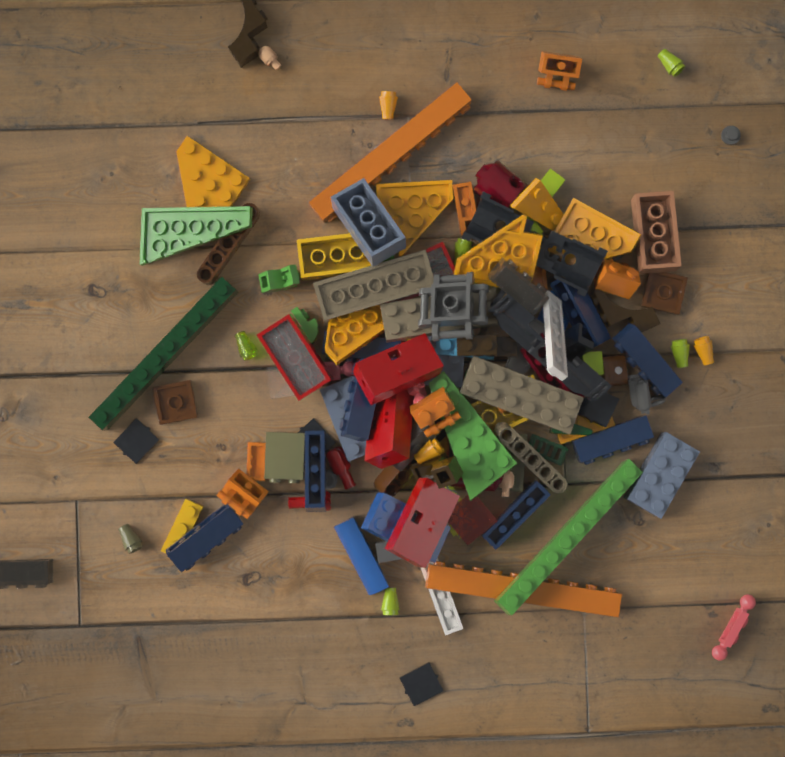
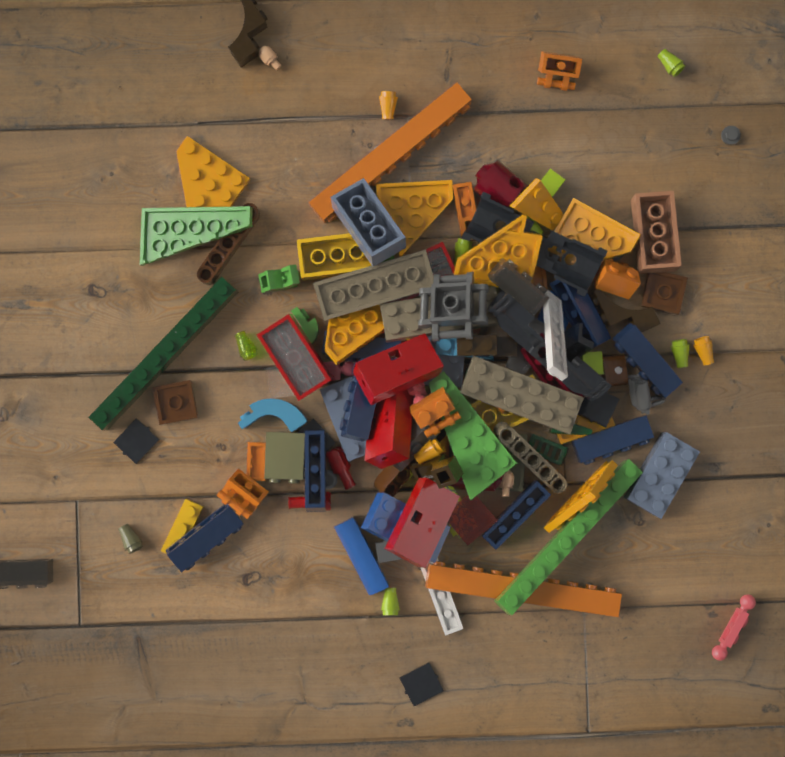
none -> dark azure arch [238,399,309,432]
none -> light orange wing [544,460,618,533]

